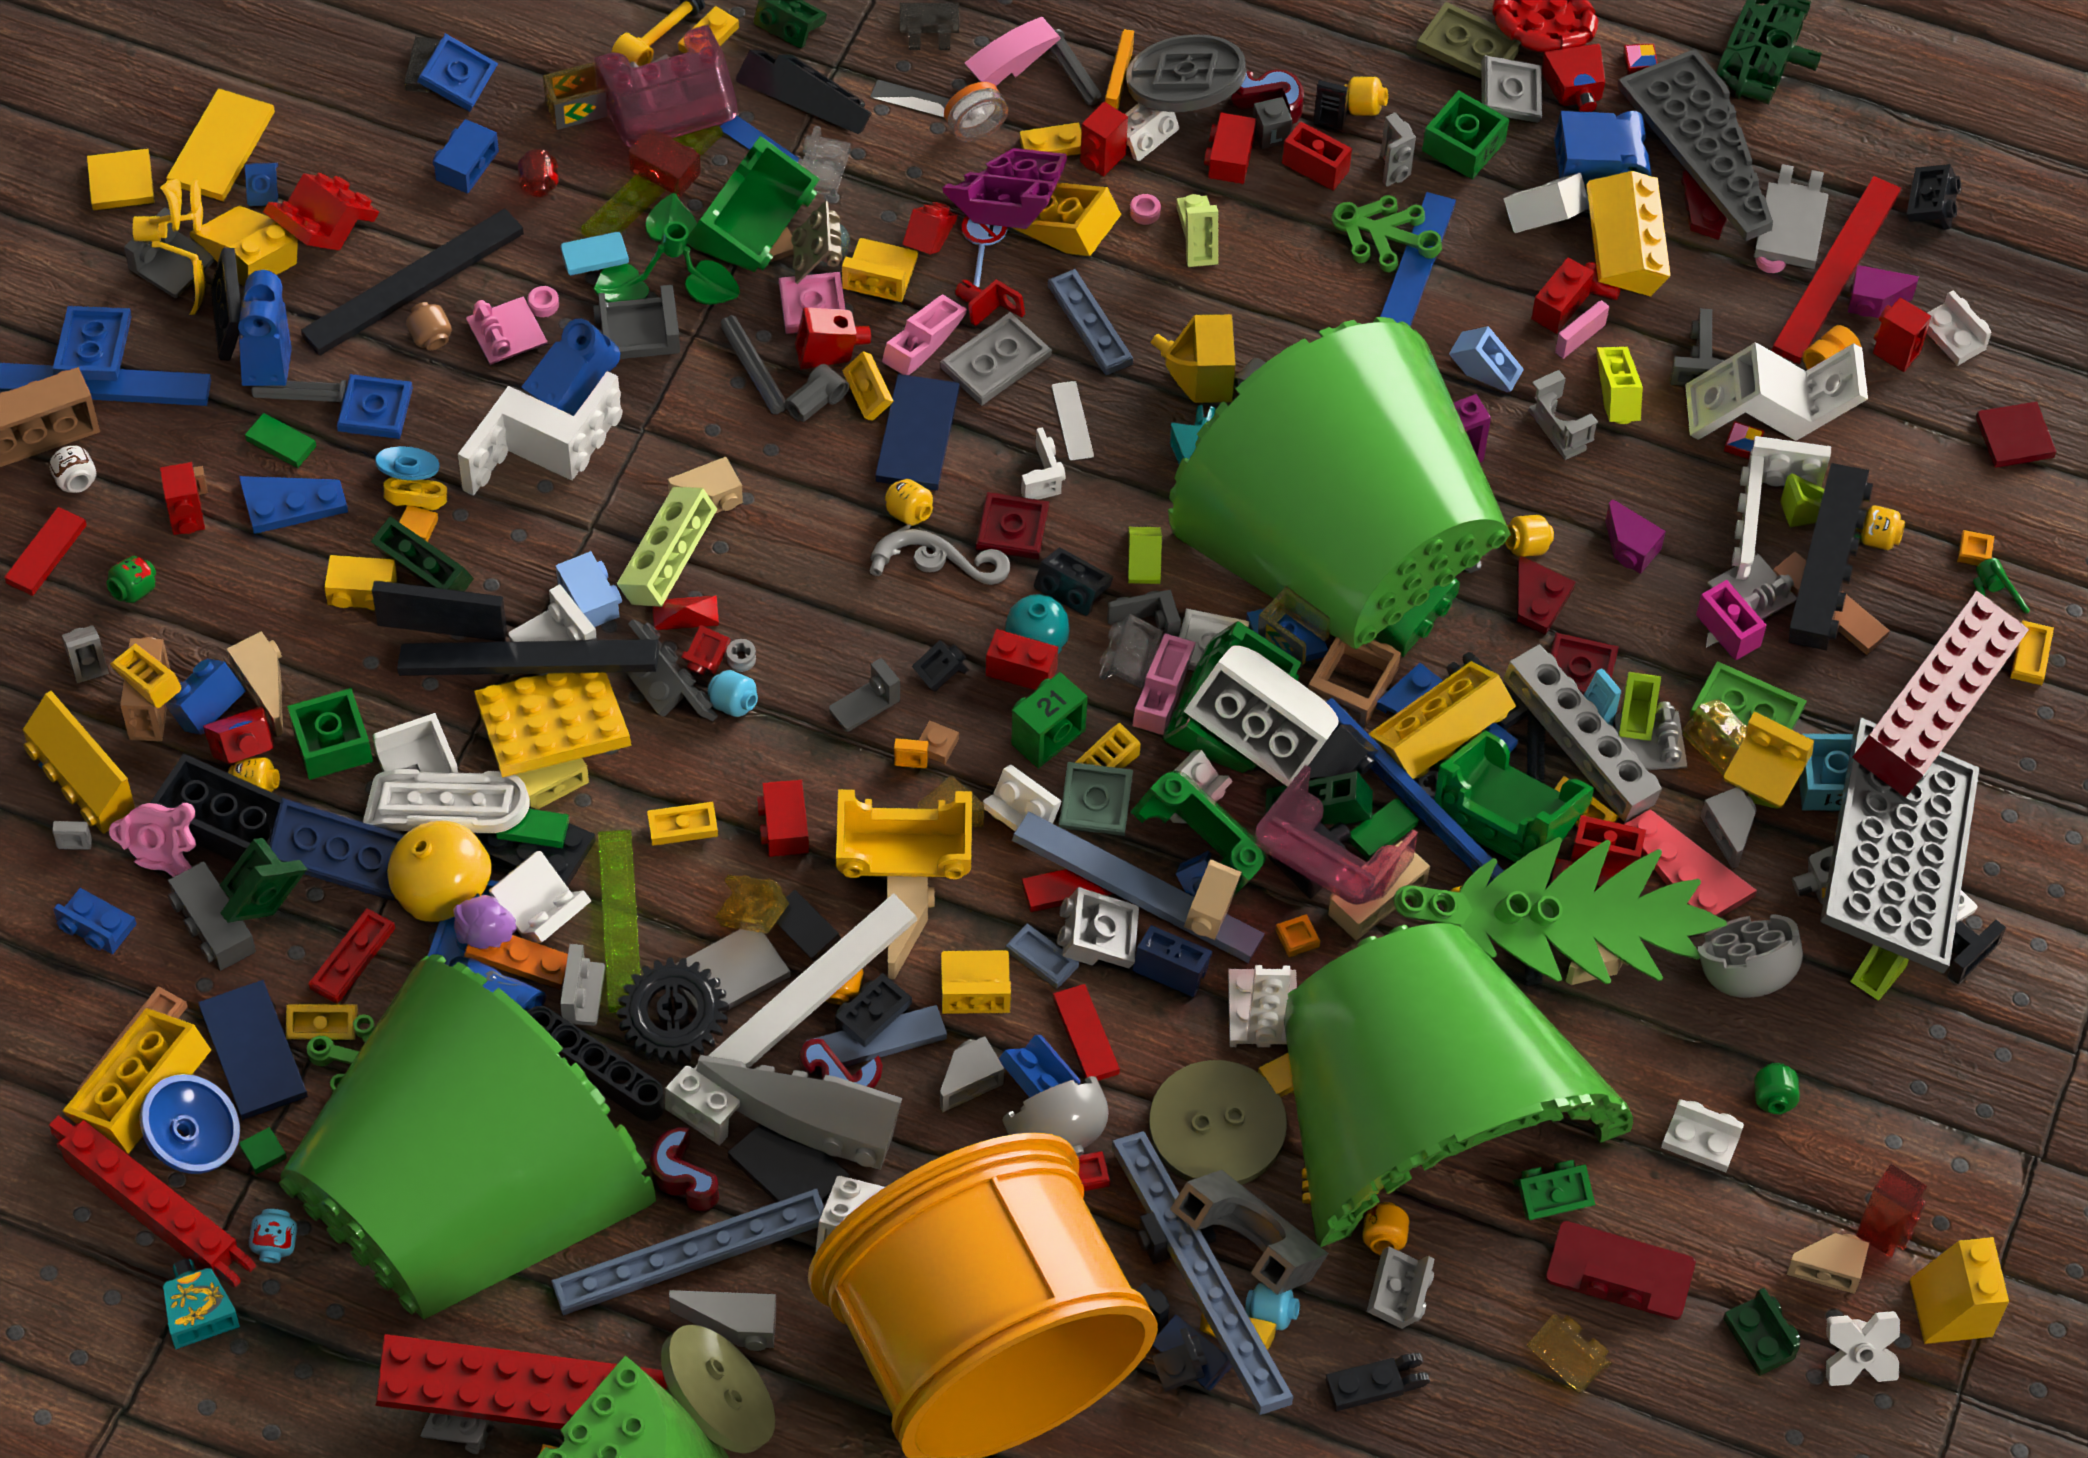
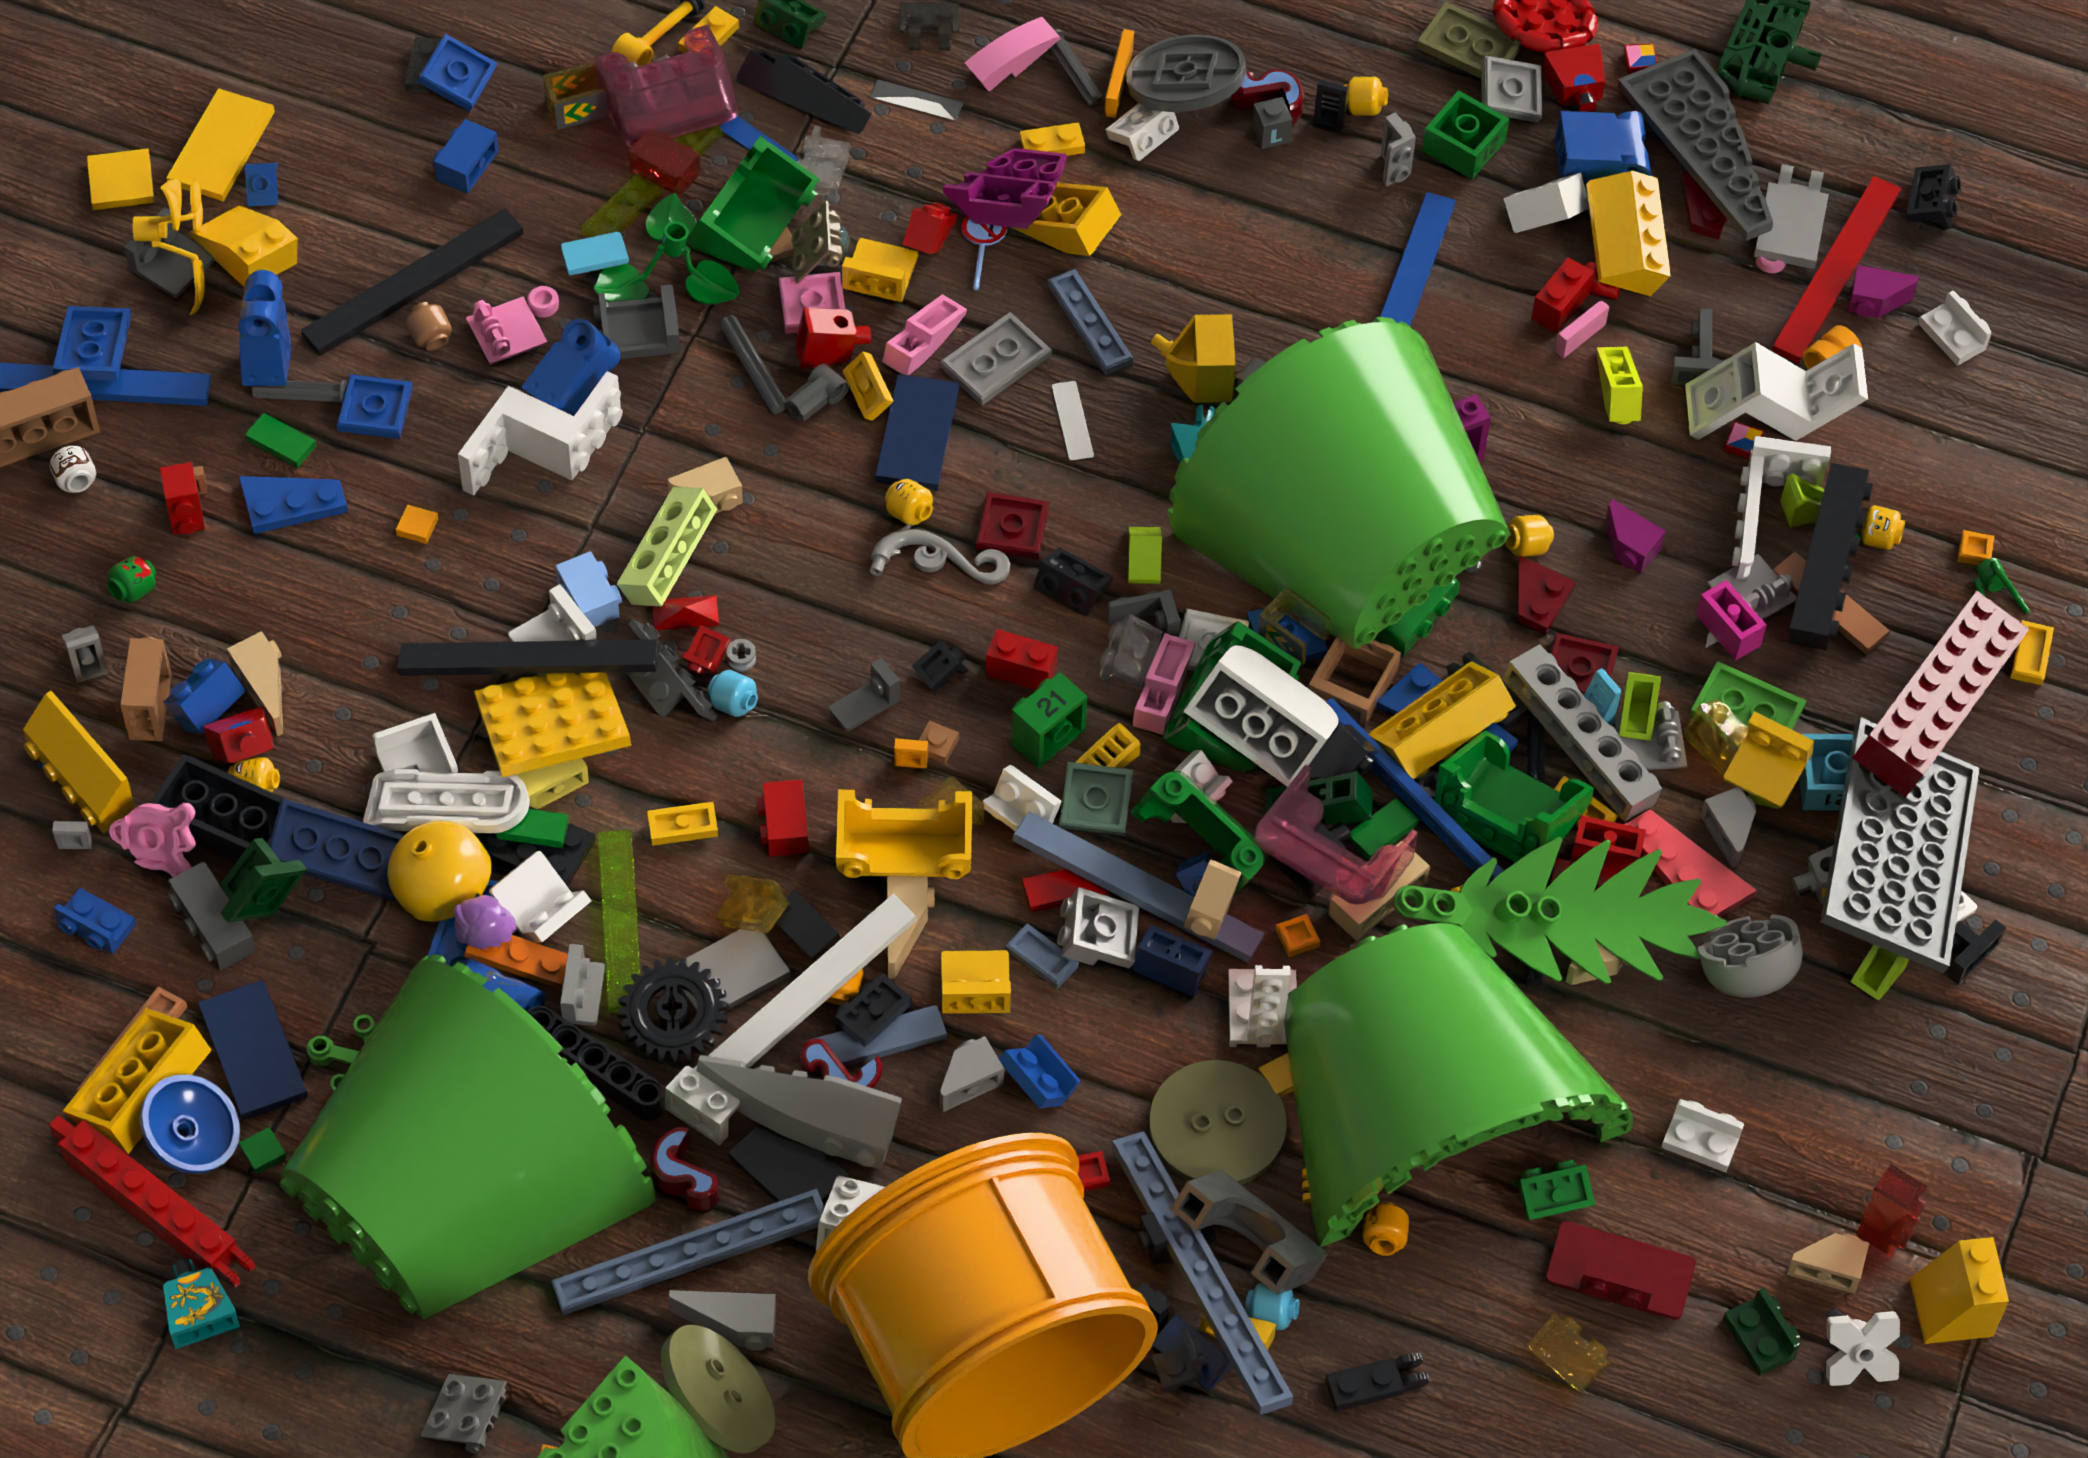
red tile [4,507,87,596] -> none
yellow slope [110,643,181,708] -> none
black tile [210,247,241,361] -> none
medium azure head [249,1209,297,1263] -> none
red bracket [263,173,380,251] -> none
yellow slope [286,1004,357,1040] -> none
green brick [287,688,373,780] -> none
red tile [308,908,396,1004] -> none
yellow brick [324,555,397,610] -> none
dark green brick [370,516,474,591] -> none
black tile [372,581,508,642] -> none
dark azure dish [375,446,439,480] -> none
red plate [375,1334,667,1429] -> none
yellow plate [384,477,447,510] -> none
clear red head [518,149,559,197] -> none
clear piece [944,82,1008,142] -> none
red bracket [955,279,1025,326] -> none
light grey cylinder [1002,1076,1109,1157] -> none
teal cylinder [1005,594,1070,654] -> none
white bracket [1021,427,1066,500] -> none
red tile [1053,984,1120,1081] -> none
red brick [1080,102,1128,177] -> none
bright pink tile [1130,194,1161,225] -> none
yellowish green bracket [1177,194,1218,267] -> none
red brick [1204,112,1256,184] -> none
red brick [1282,121,1352,191] -> none
bright green plant [1332,195,1442,273] -> none
light grey bracket [1367,1246,1435,1329] -> none
light blue slope [1449,326,1524,392] -> none
light grey piece [1528,370,1598,460] -> none
green head [1754,1063,1800,1114] -> none
red brick [1873,297,1932,372] -> none
dark red tile [1976,401,2057,468] -> none

